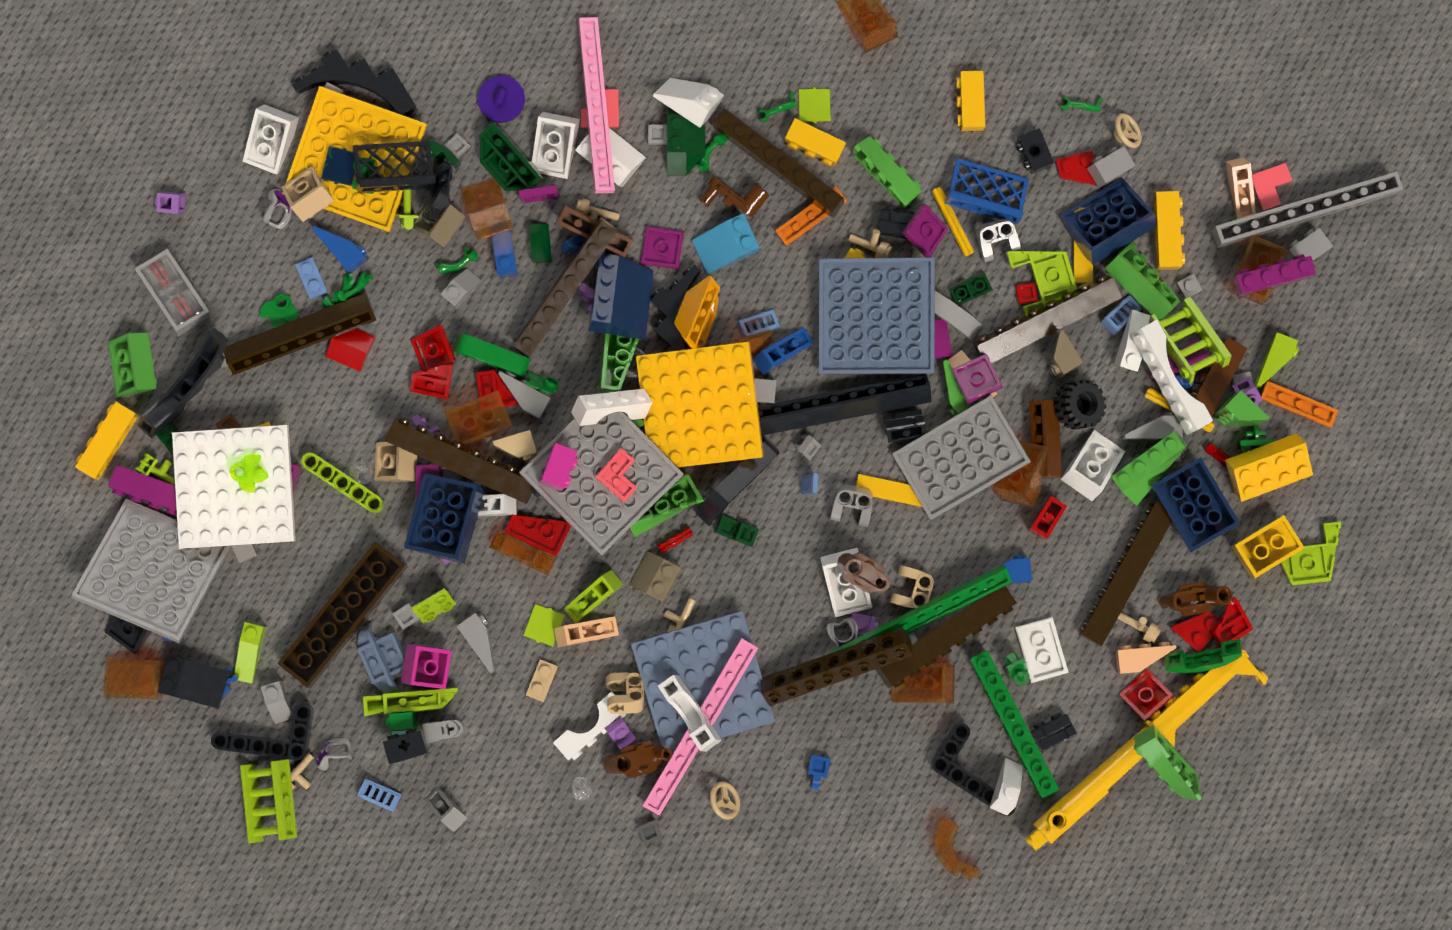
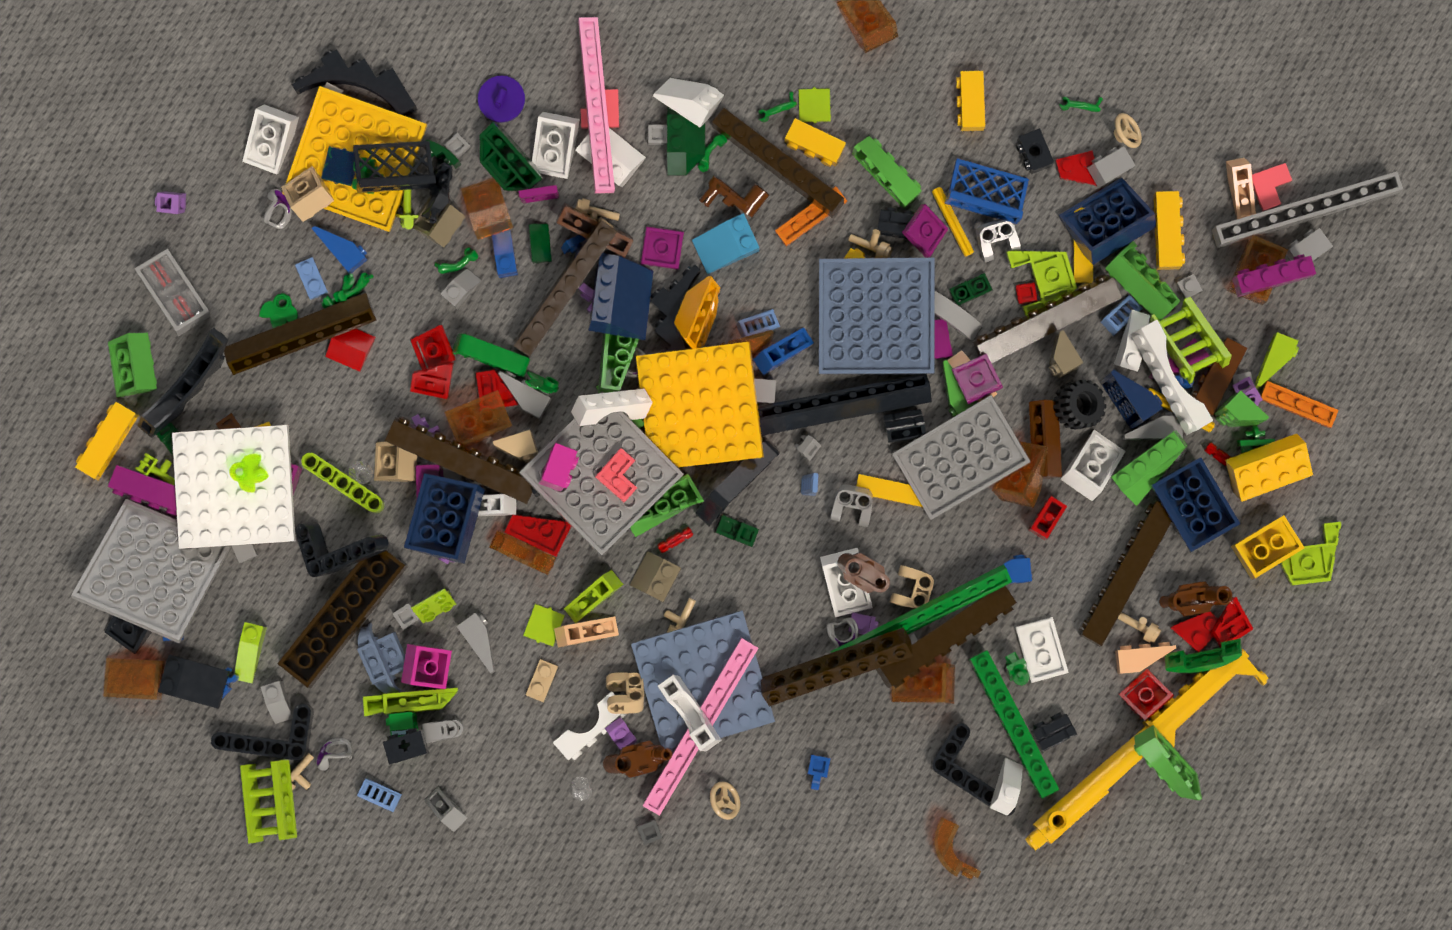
none -> black beam [295,522,389,577]
none -> dark blue slope [1100,370,1163,429]

